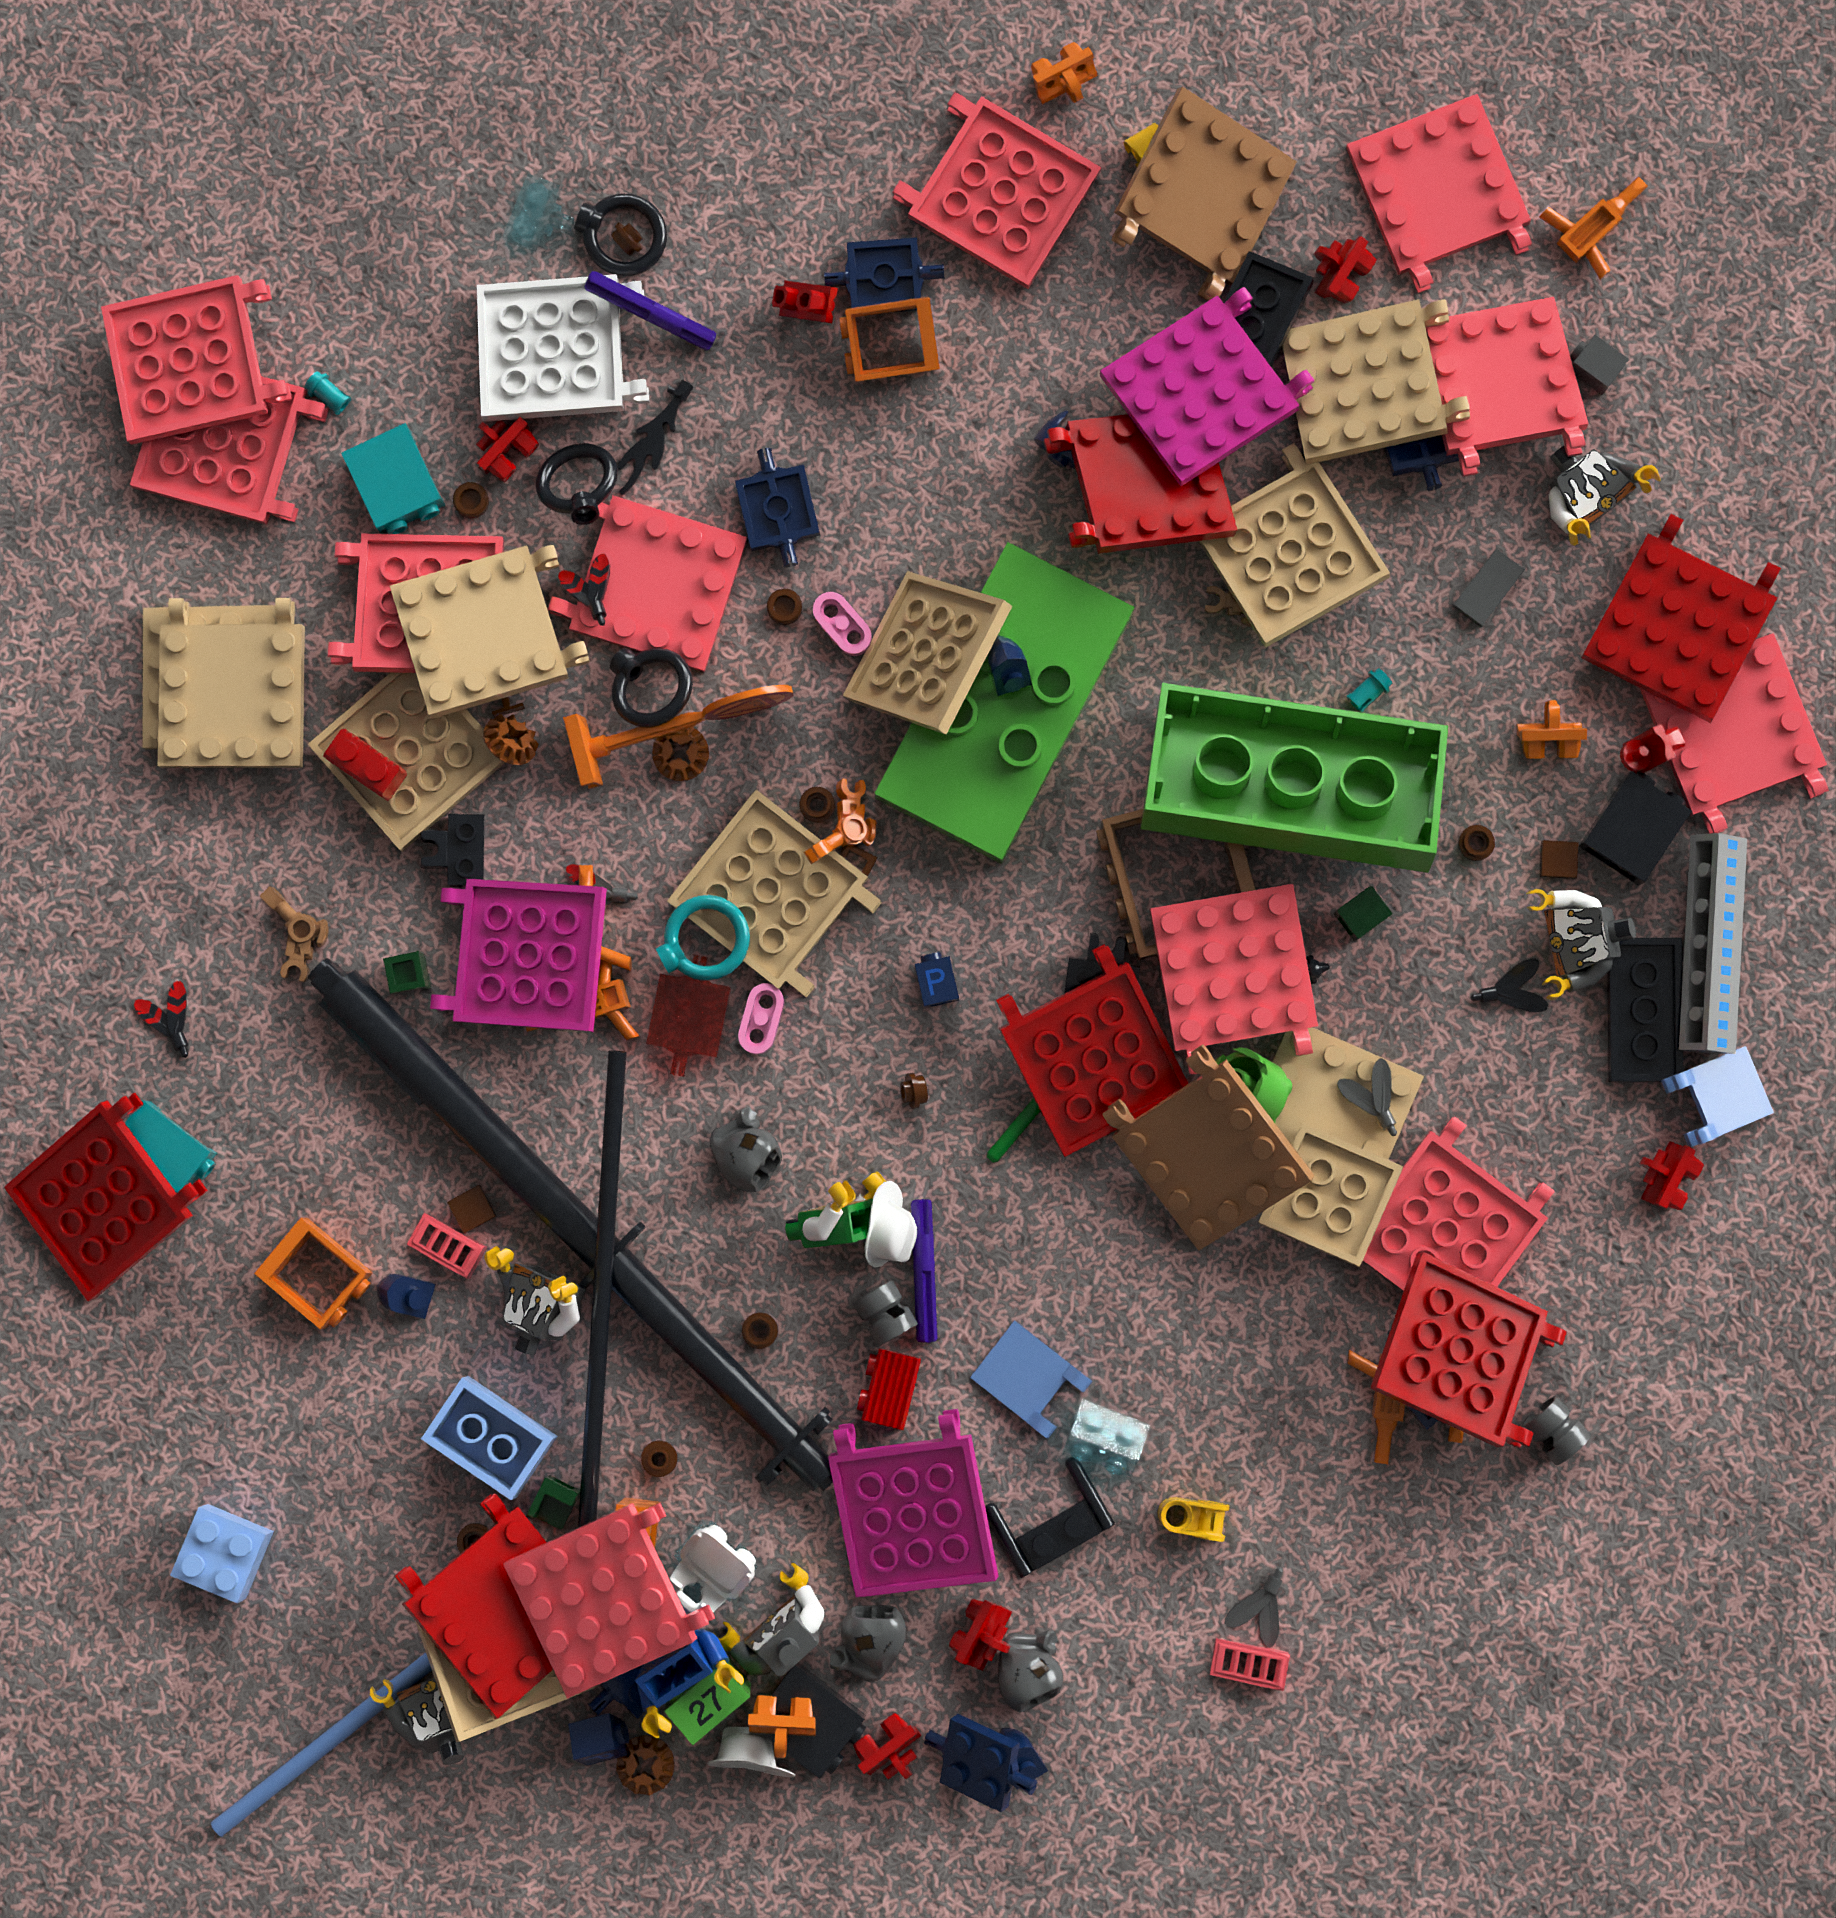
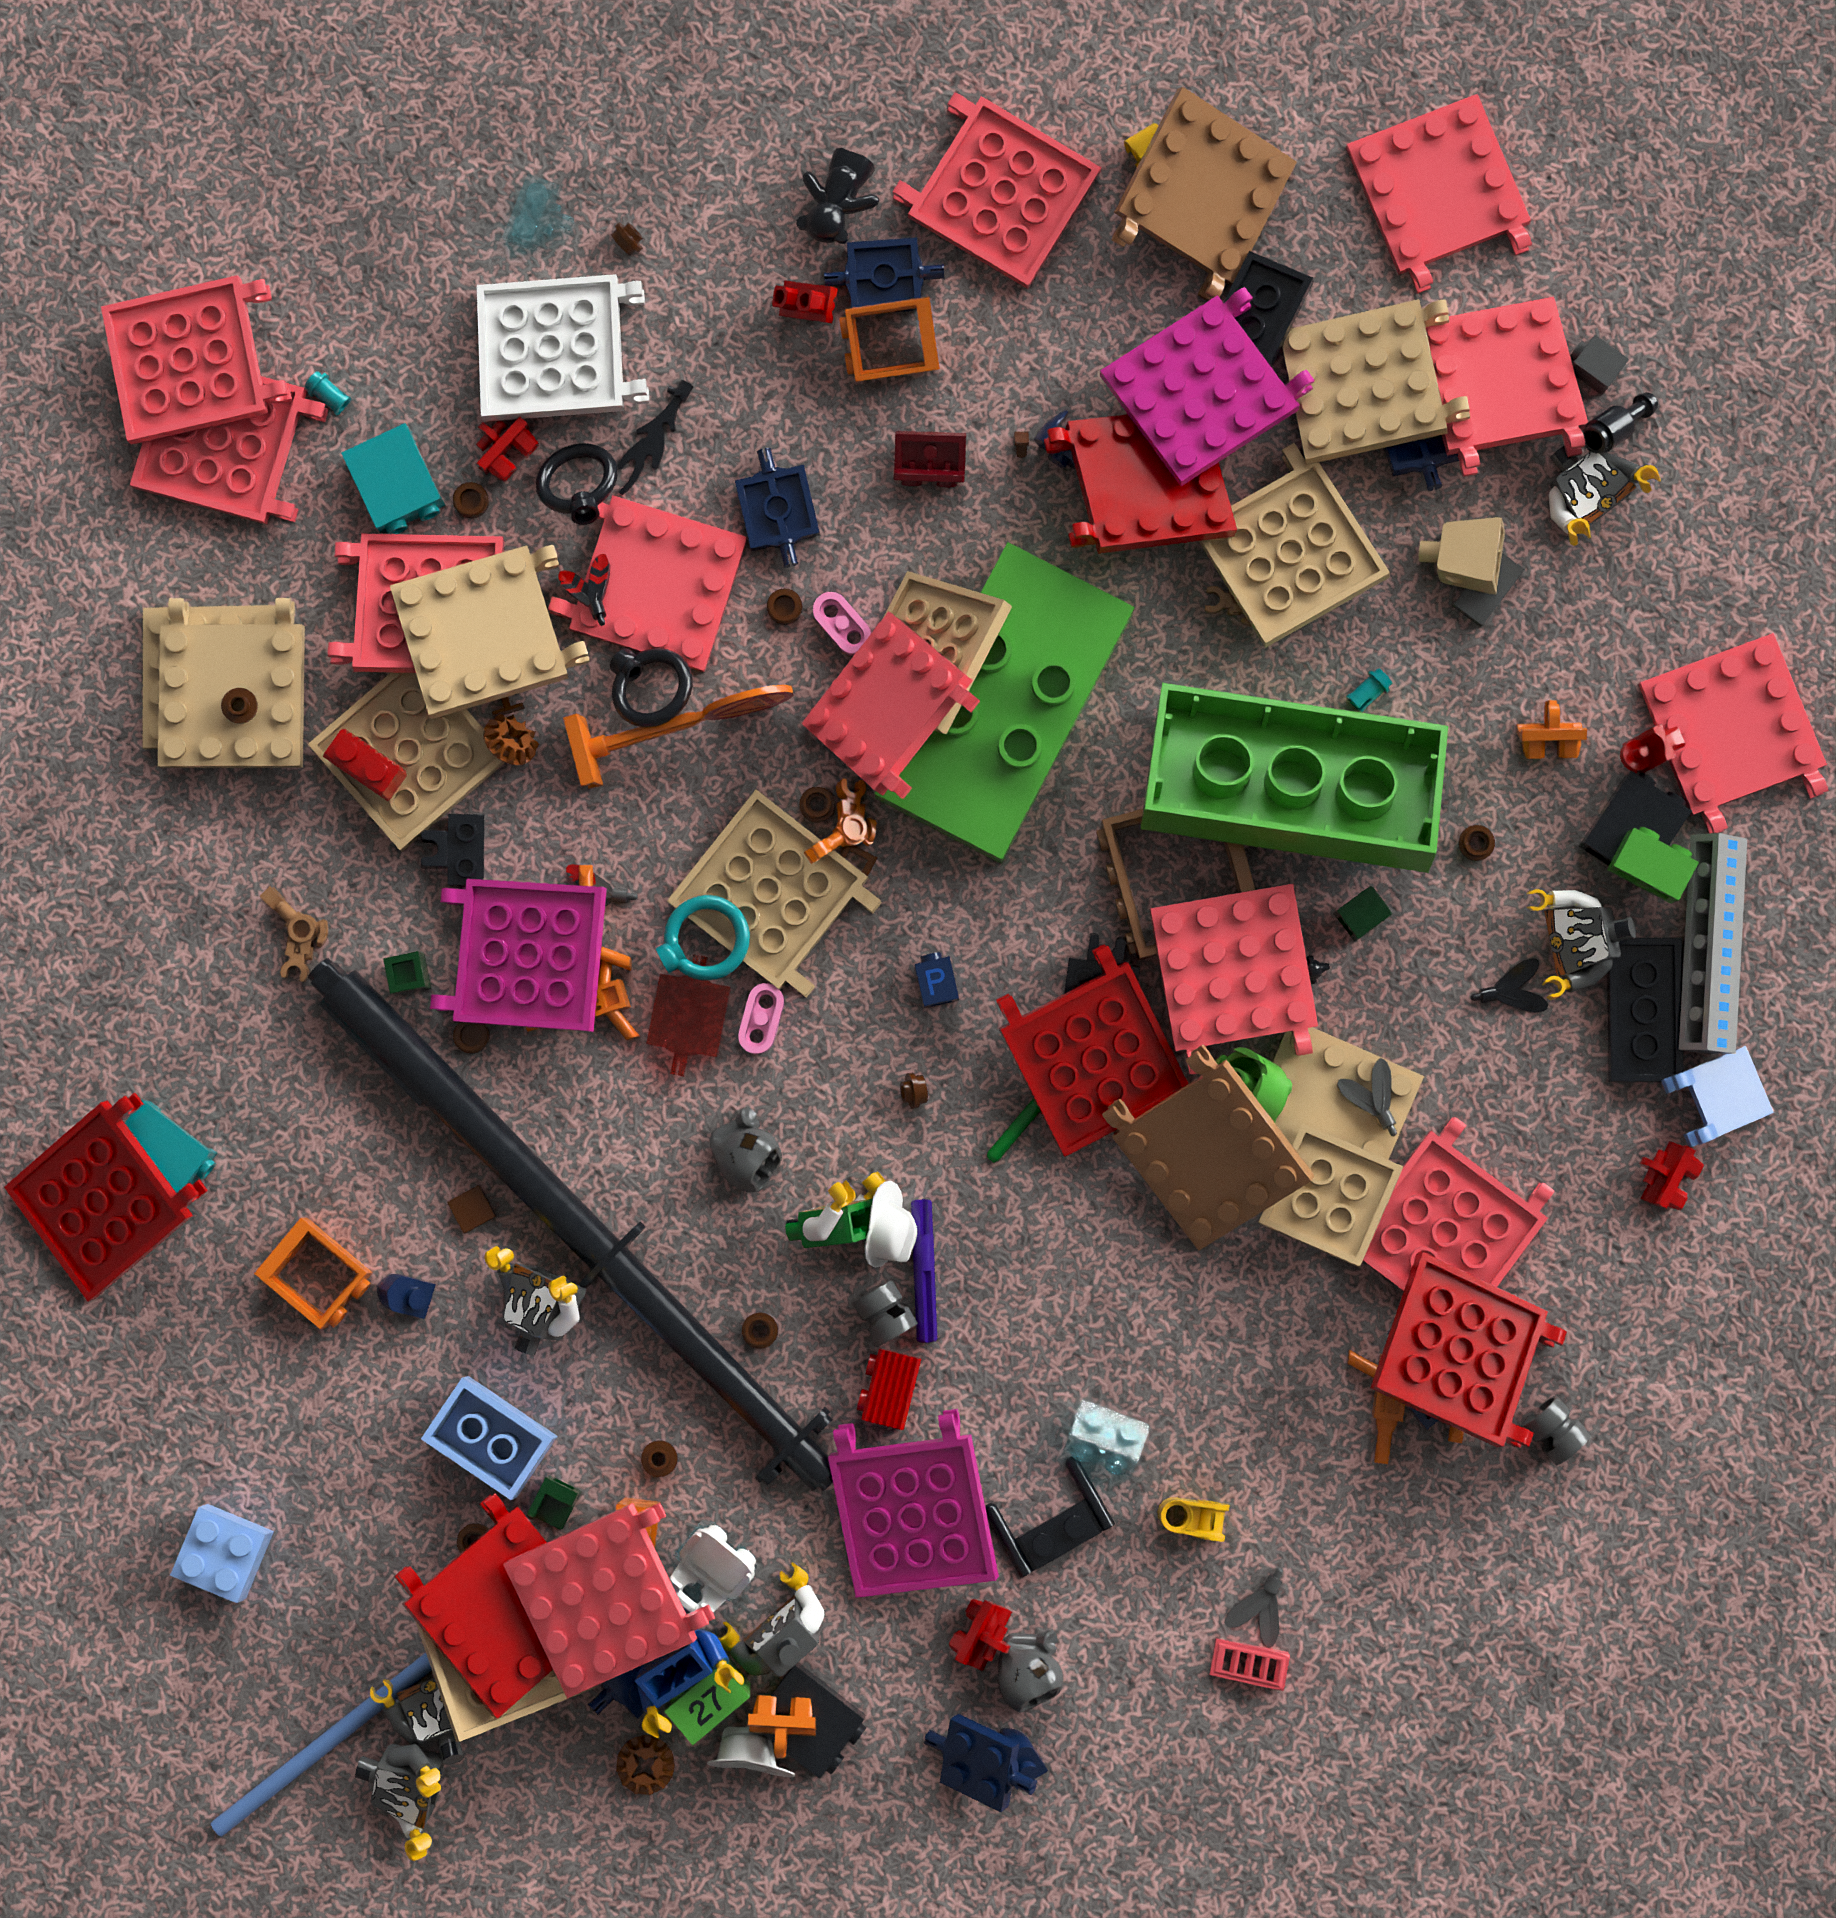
piece [134,981,189,1058] -> none
coral slope [407,1213,487,1279] -> none
dark blue brick [568,1713,629,1766] -> none
black piece [574,193,667,276] -> none
black piece [578,1050,627,1528] -> none
dark purple axle [584,271,716,351] -> none
dark orange gear [652,727,709,781] -> none
dark grey piece [830,1605,906,1682] -> none
red hips [853,1713,922,1780] -> none
medium blue flag [970,1320,1092,1438] -> none
dark blue plate [987,635,1032,696] -> none
orange hips [1031,42,1098,105] -> none
red hips [1314,236,1377,303] -> none
orange piece [1539,177,1648,280] -> none
reddish brown tile [1540,840,1579,879] -> none
red plate [1581,514,1781,723] -> none
none -> reddish brown plate [221,688,258,724]
none -> torso [355,1744,444,1861]
none -> reddish brown tile [453,1022,490,1054]
none -> black piece [796,148,879,244]
none -> coral plate [801,611,980,799]
none -> dark red bracket [893,431,966,488]
none -> reddish brown piece [1014,431,1029,458]
none -> tan torso [1419,517,1505,595]
none -> black piece [1583,392,1658,453]
none -> bright green brick [1607,827,1699,904]

